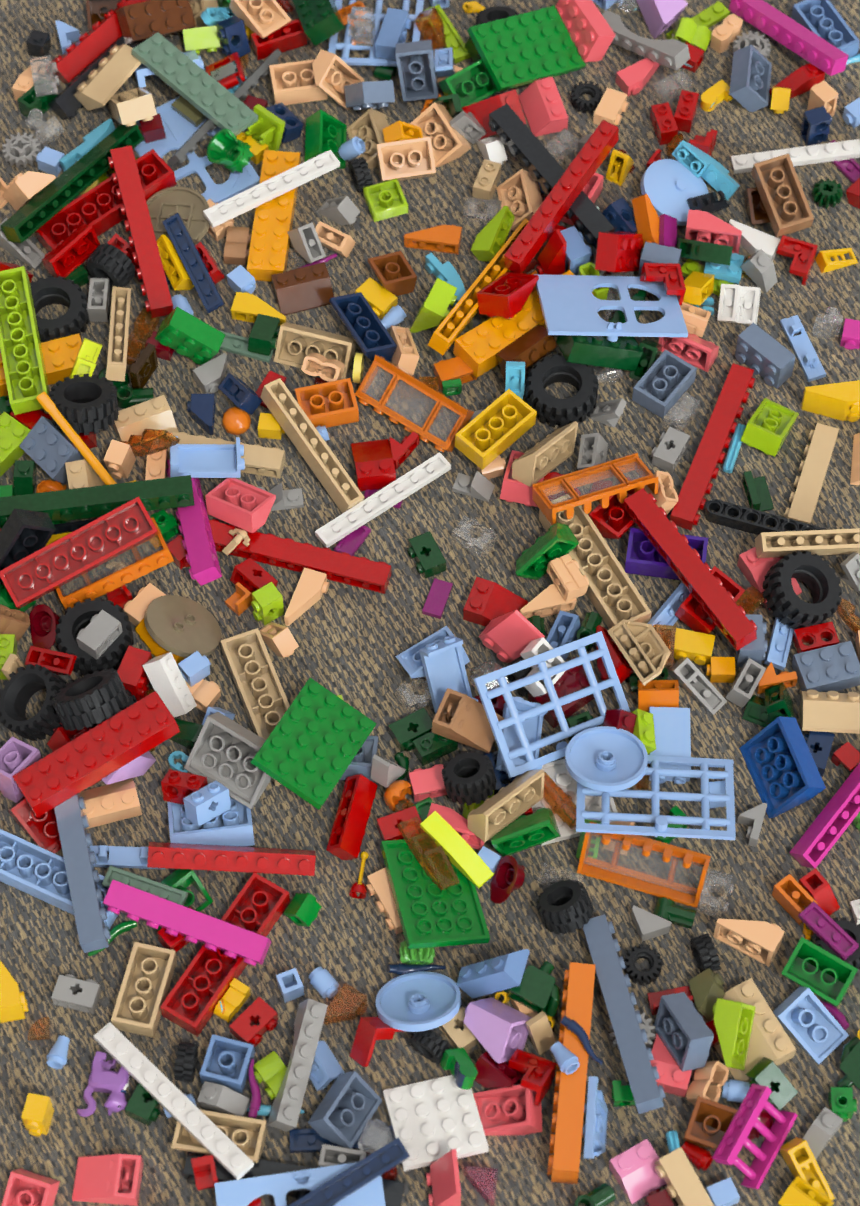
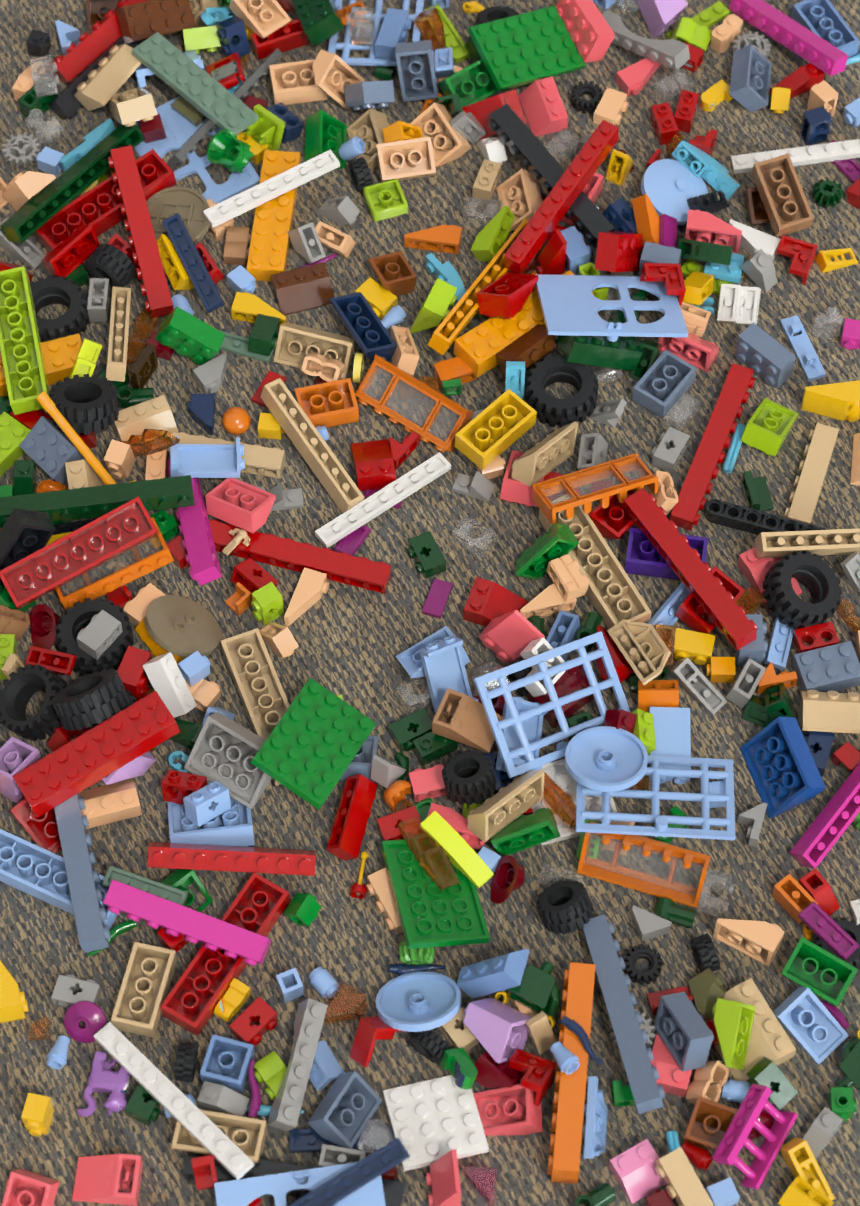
light blue hinge [90,845,166,869] -> none
dark blue brick [218,373,263,415] -> none
none -> magenta dish [64,1001,106,1043]

